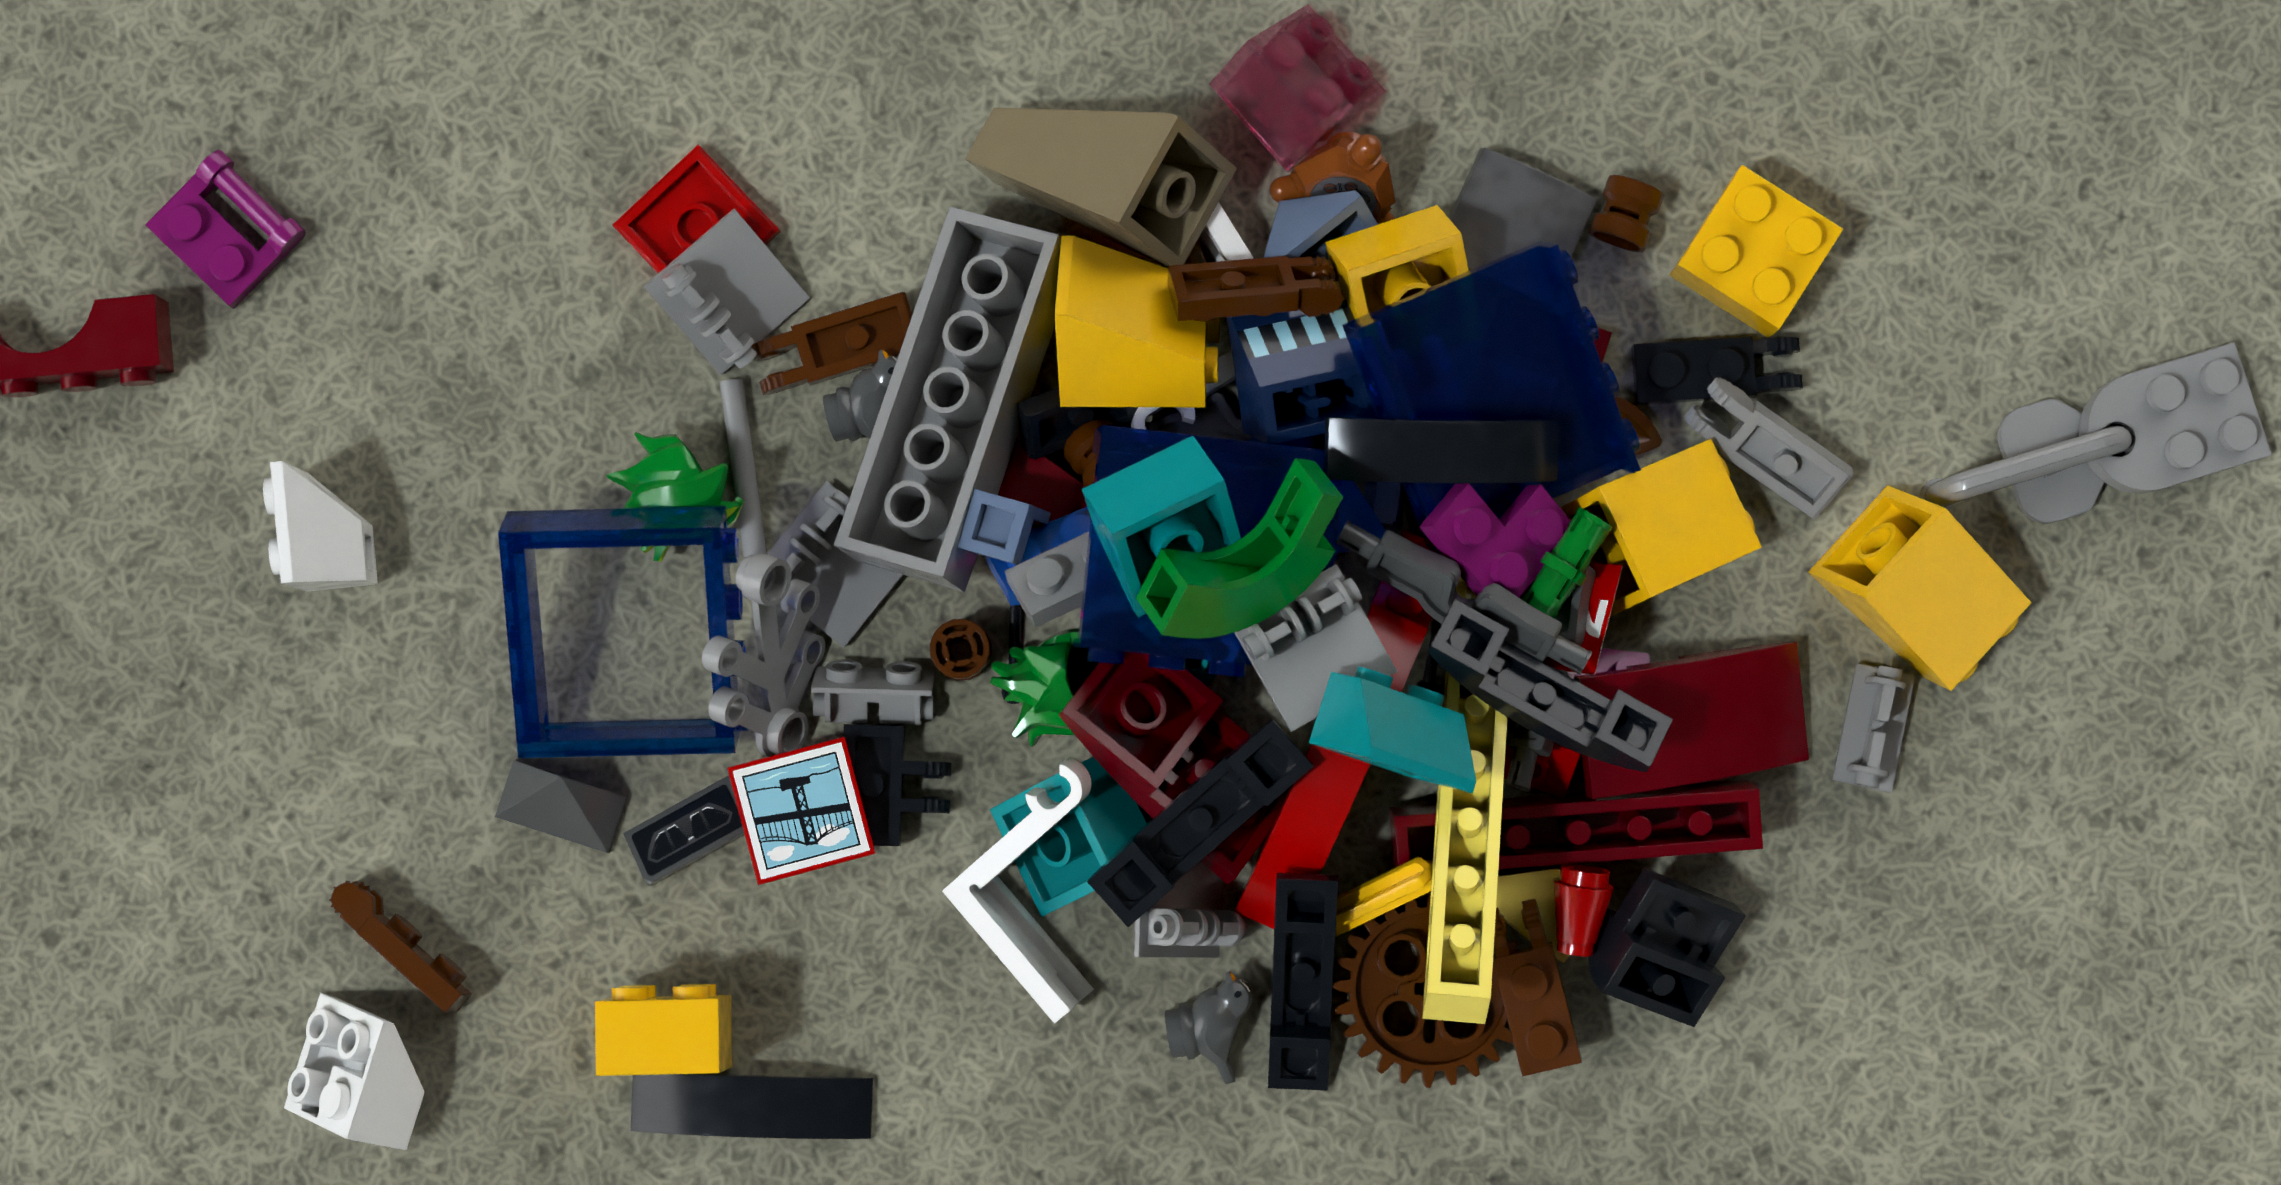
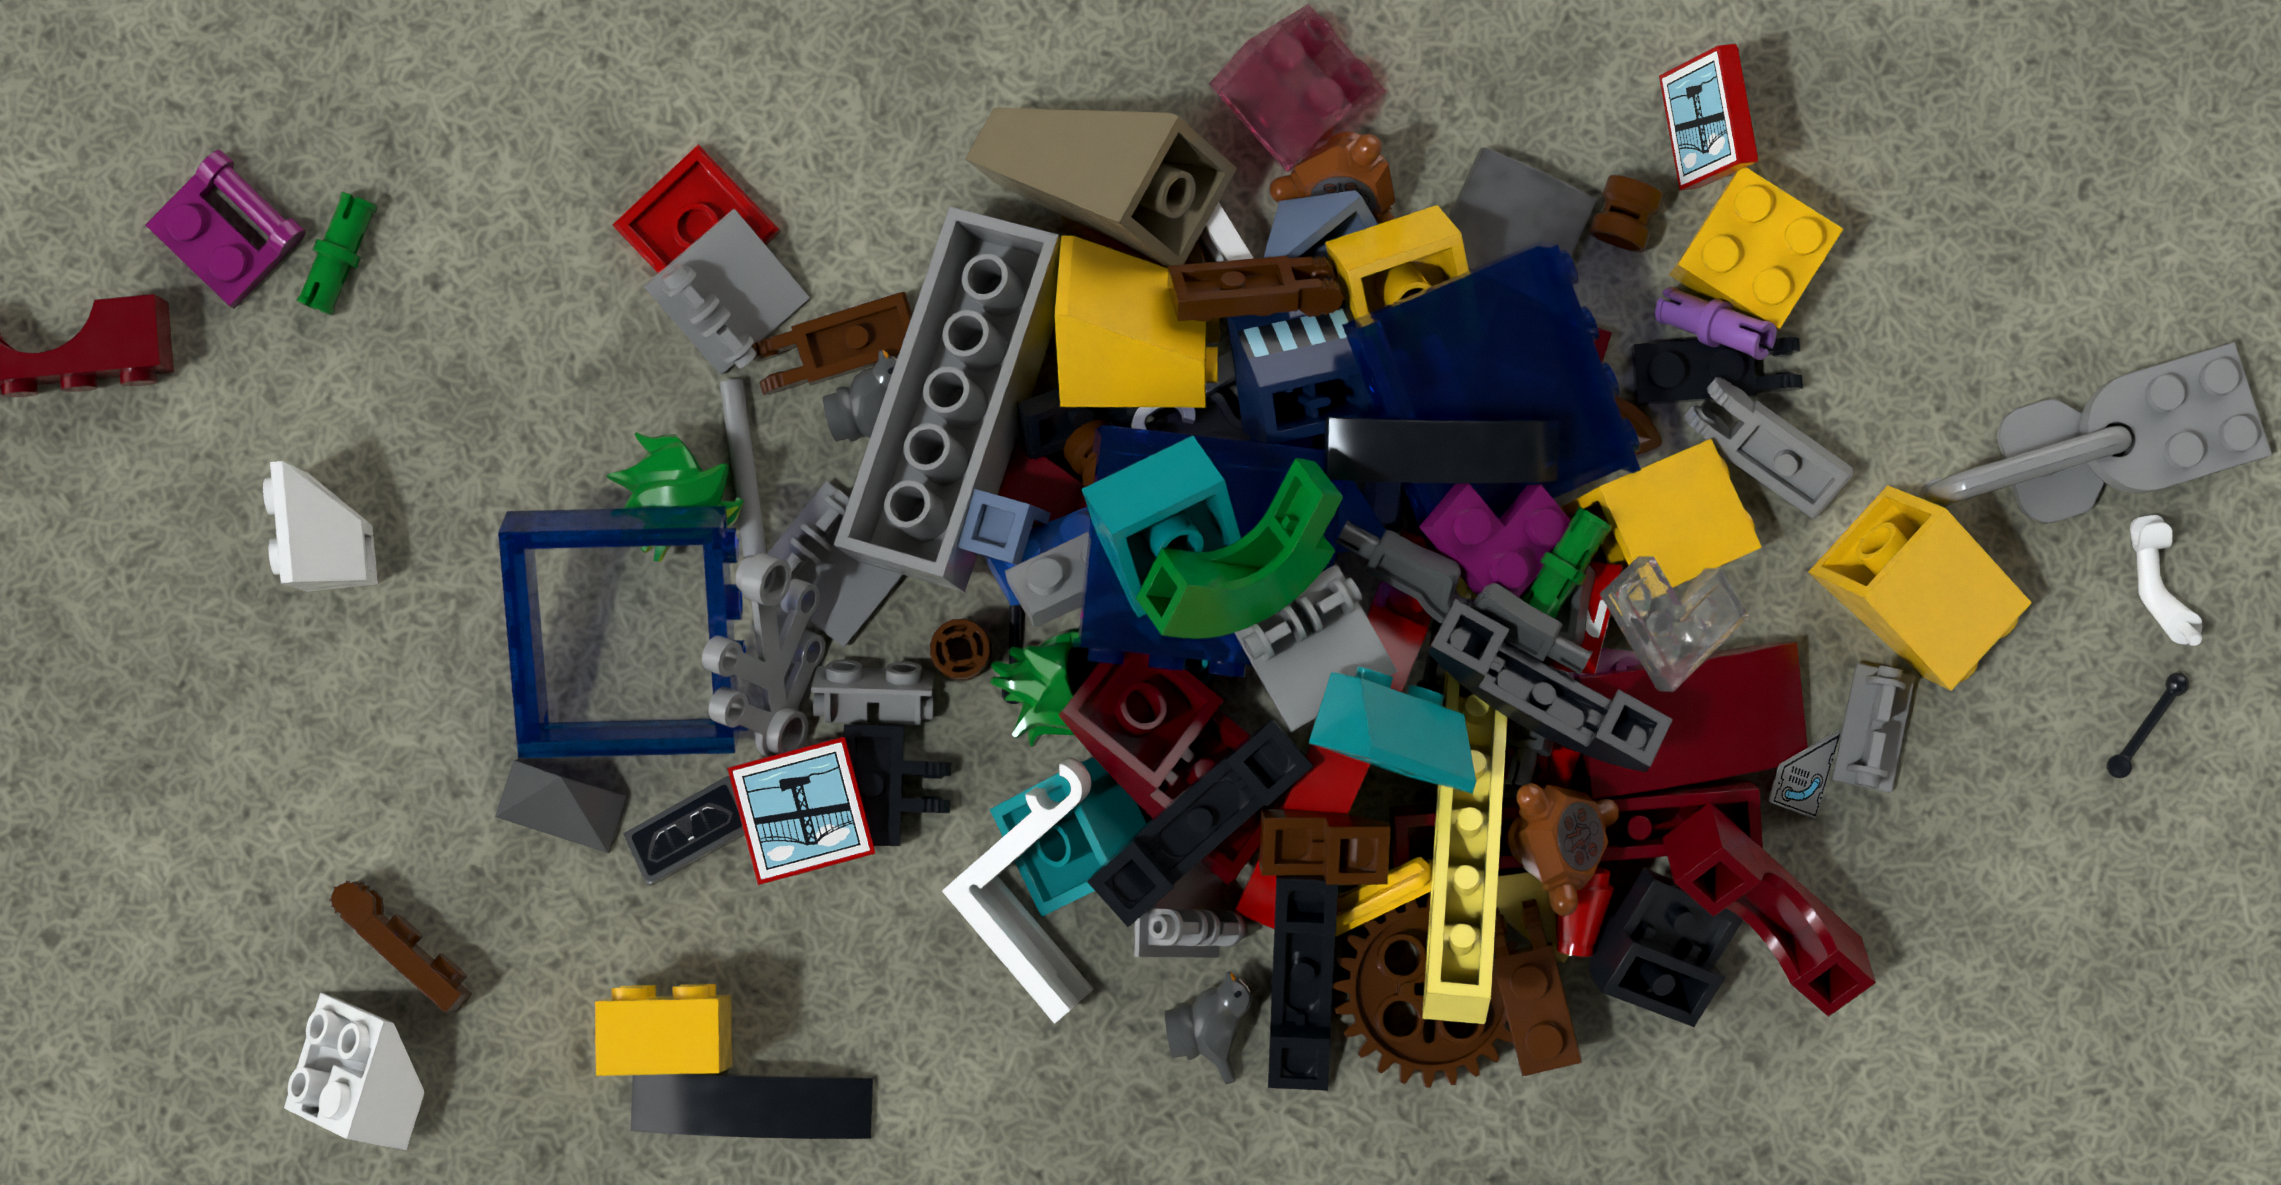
none -> green pin [296,192,378,316]
none -> reddish brown slope [1259,809,1390,885]
none -> dark orange rock [1508,783,1619,916]
none -> clear plate [1600,556,1749,692]
none -> medium lavender pin [1655,287,1777,360]
none -> tile [1659,44,1758,191]
none -> dark red arch [1663,802,1876,1017]
none -> light grey sticker [1769,730,1841,819]
none -> black hinge [2106,672,2189,778]
none -> white piece [2130,515,2203,646]

